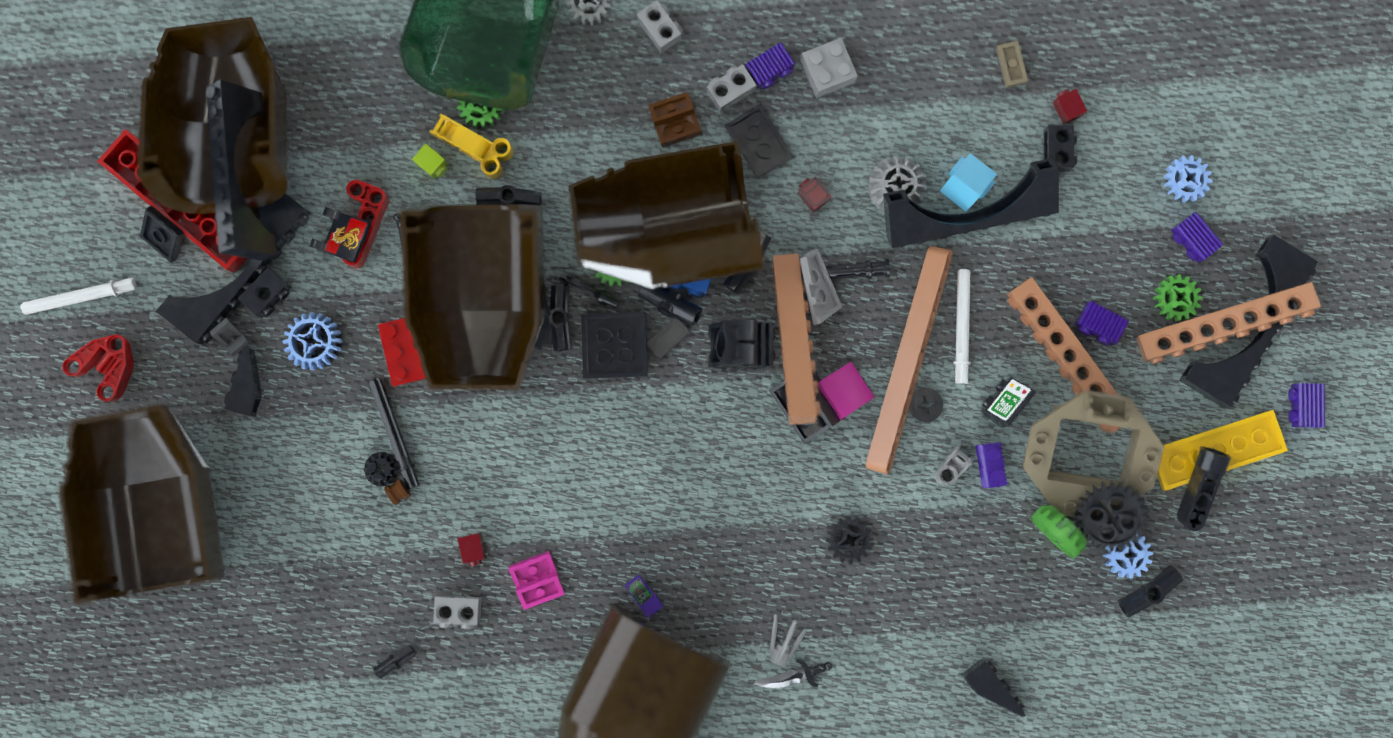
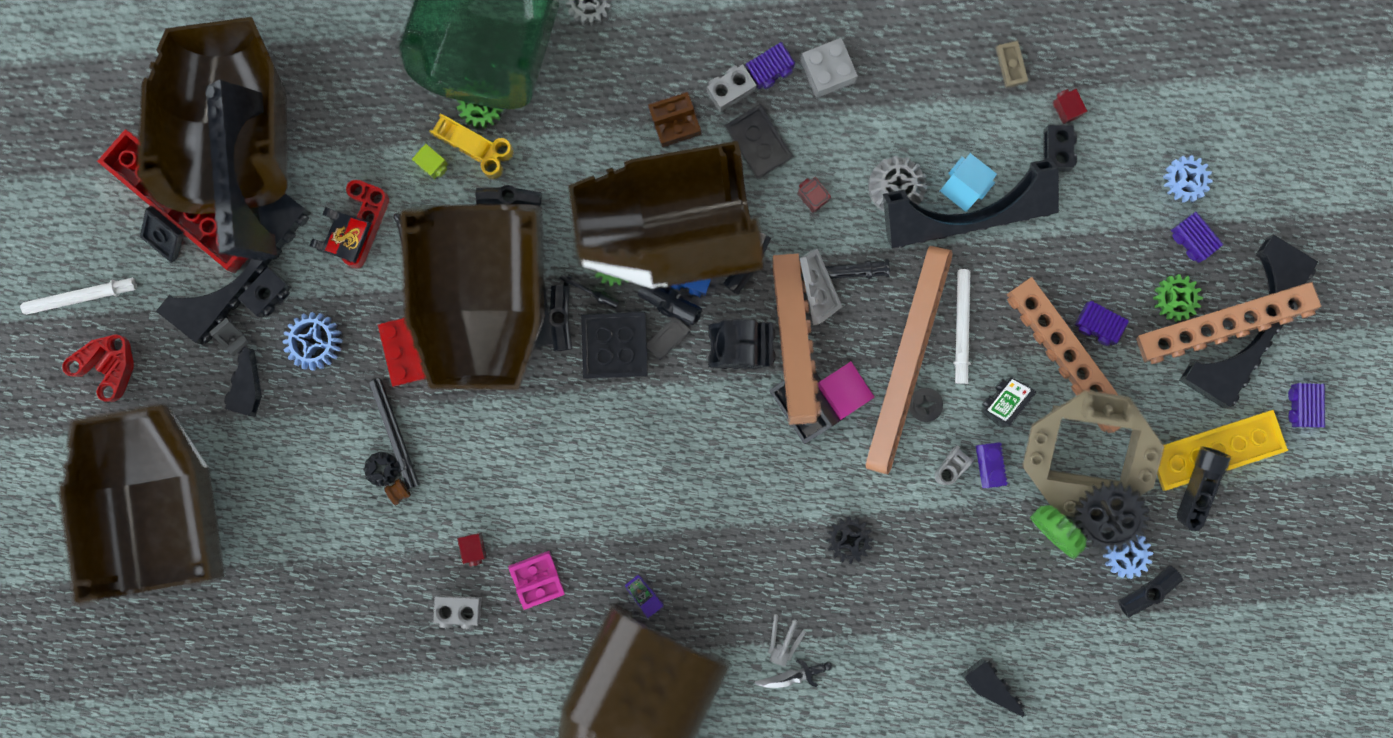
black axle [373,645,416,679] -> none
light grey brick [636,0,682,54] -> none

